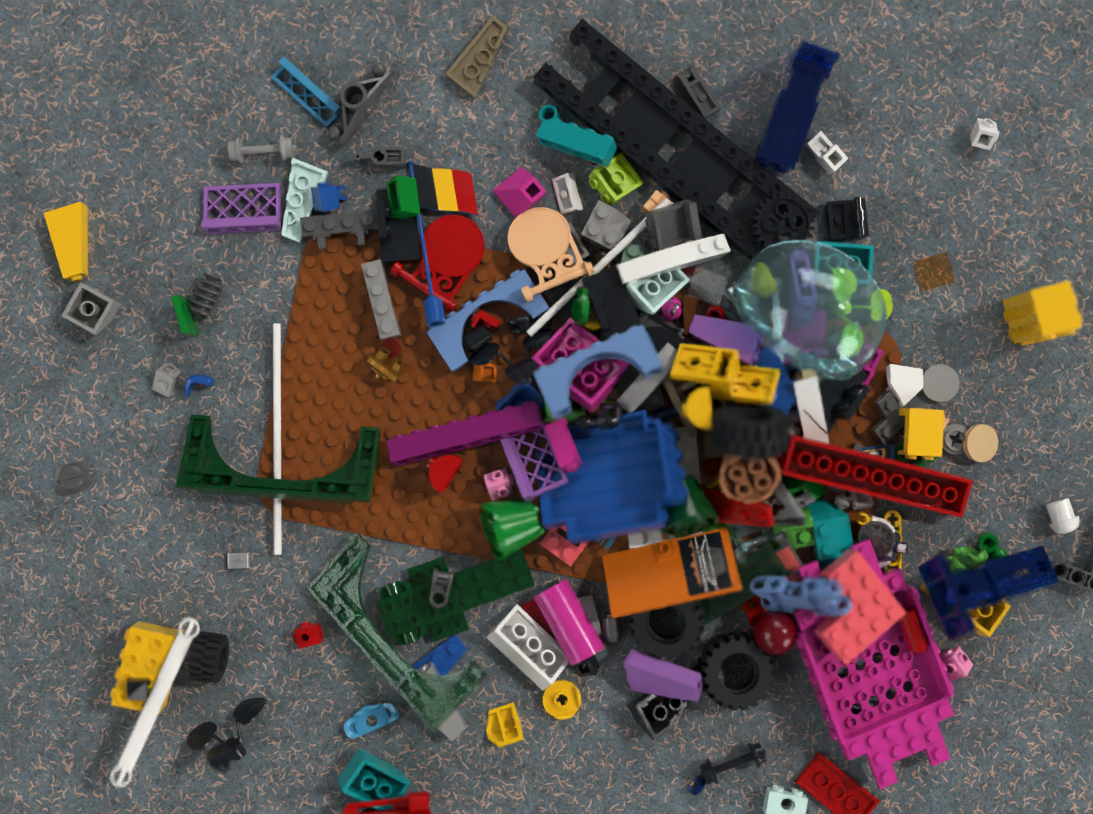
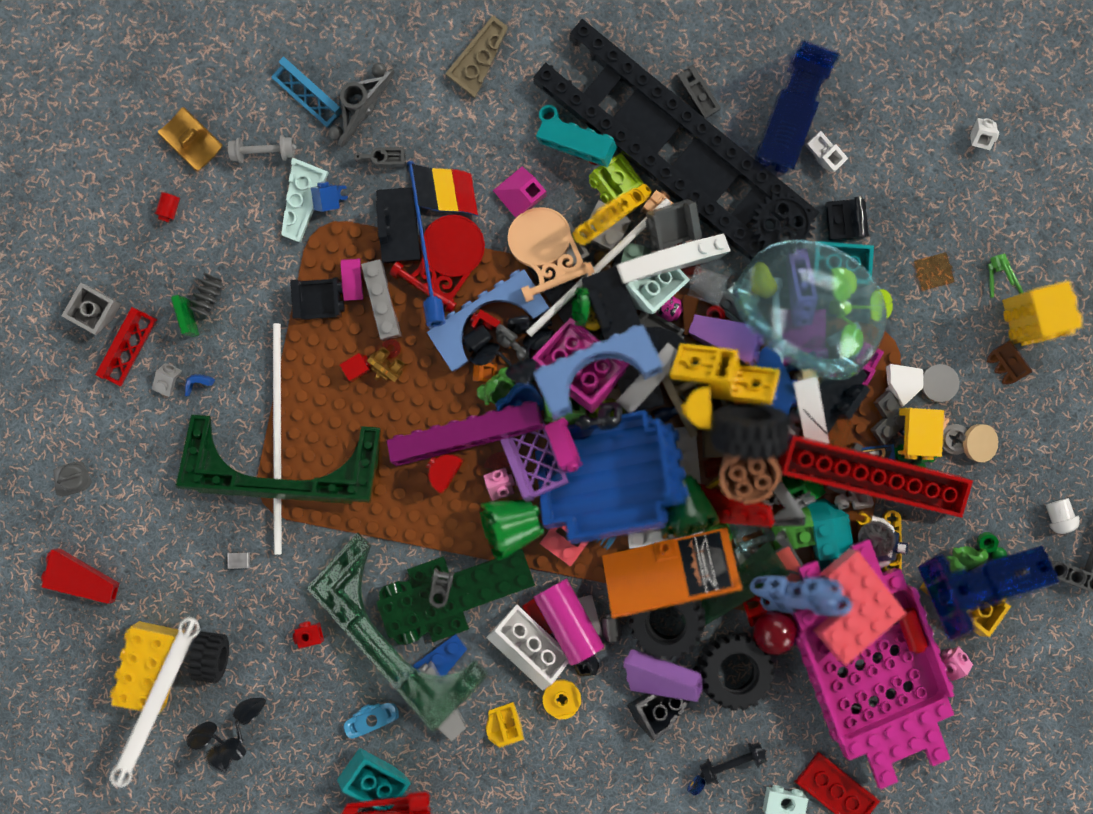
yellow slope [44,202,88,283] -> none
slope [127,678,149,701] -> none
medium lavender fence [202,183,282,234] -> none
dark grey hinge [300,210,378,250] -> none
green brick [386,175,420,219] -> none
white slope [552,173,583,215] -> none
none -> red slope [41,548,120,604]
none -> red fence [95,307,157,386]
none -> red brick [155,192,180,223]
none -> pearl gold shield [158,107,223,172]
none -> black panel [290,277,345,321]
none -> red brick [339,353,372,382]
none -> dark pink slope [341,258,364,301]
none -> bright green hair [477,367,516,405]
none -> clear red plate [483,452,513,473]
none -> dark grey piece [495,324,532,361]
none -> yellow piece [573,184,652,245]
none -> bright green plant [987,254,1024,298]
none -> reddish brown plate [987,340,1033,384]

